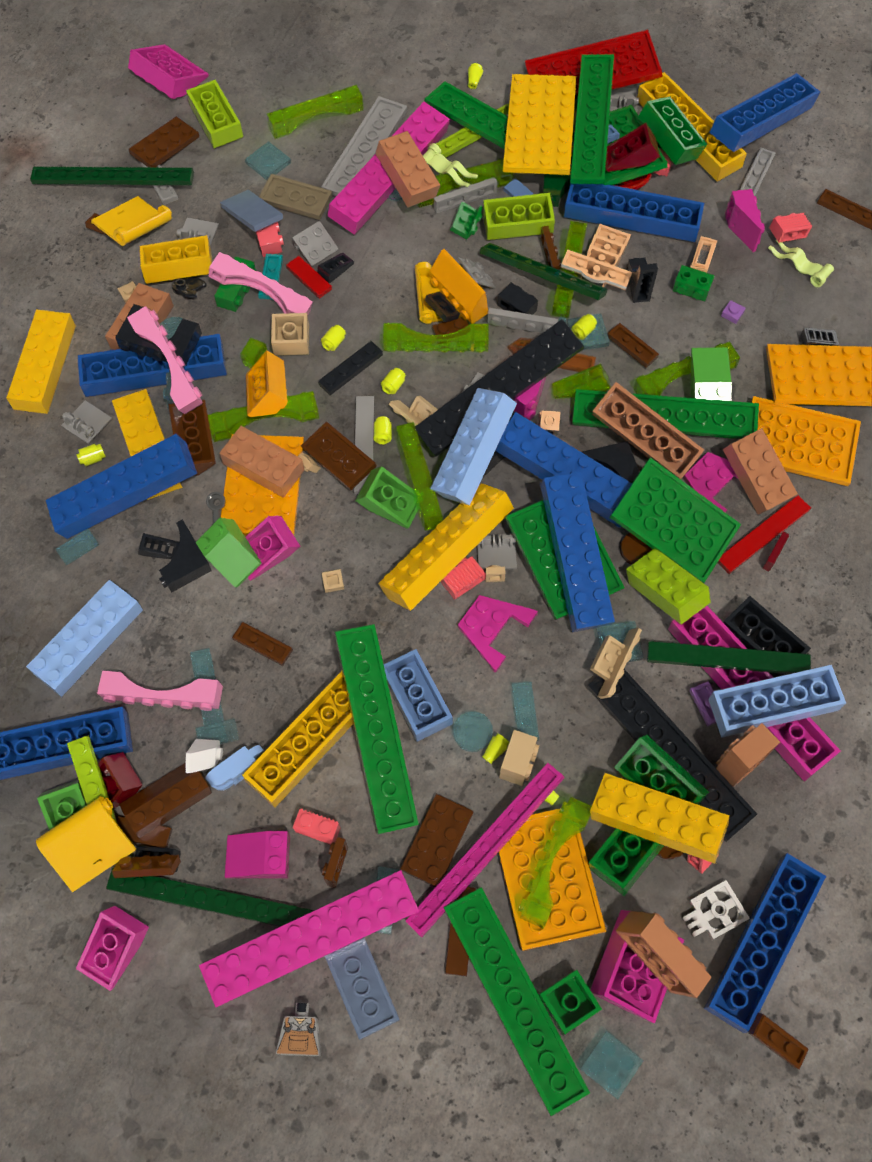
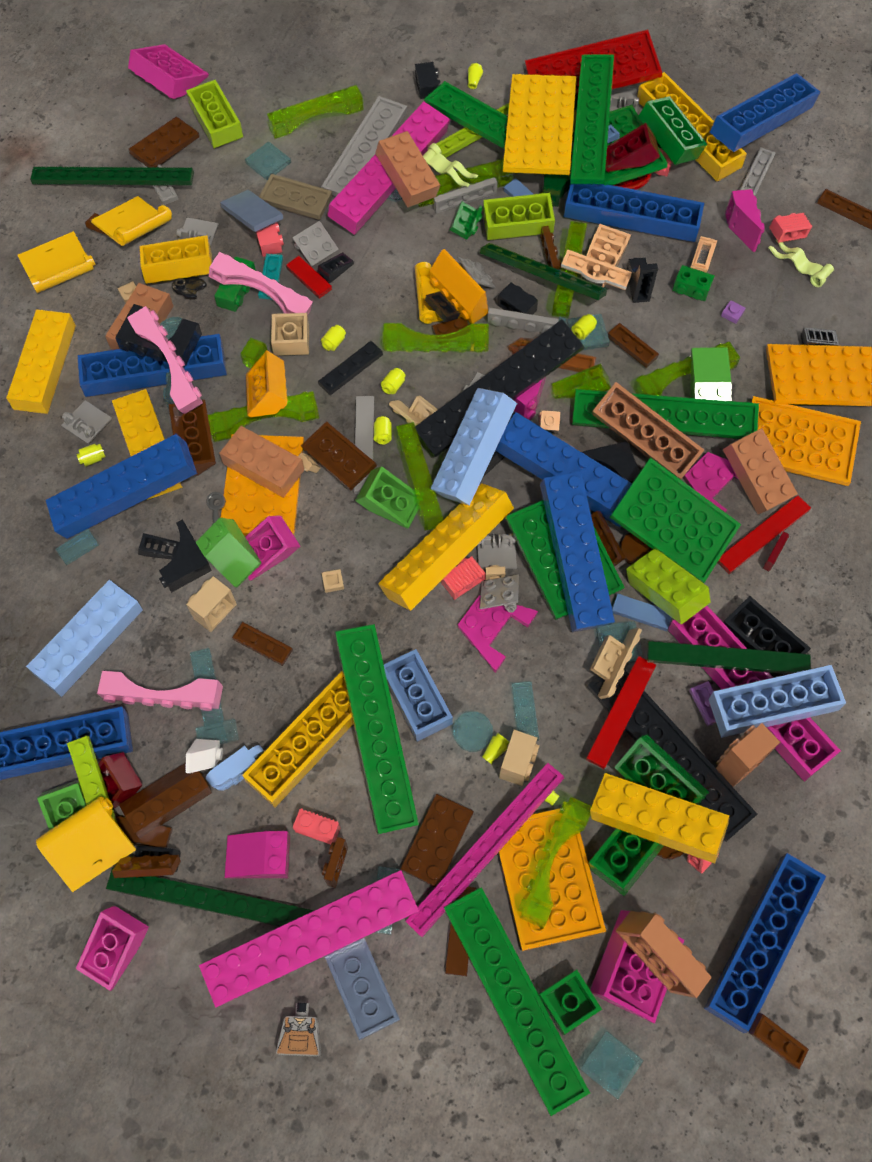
white piece [683,880,750,940] -> none
none -> yellow door [18,231,96,293]
none -> tan brick [186,576,237,632]
none -> black brick [415,62,441,99]
none -> light grey hinge [480,574,519,613]
none -> red tile [586,656,656,769]
none -> reddish brown plate [591,511,626,567]
none -> medium blue tile [612,594,672,631]

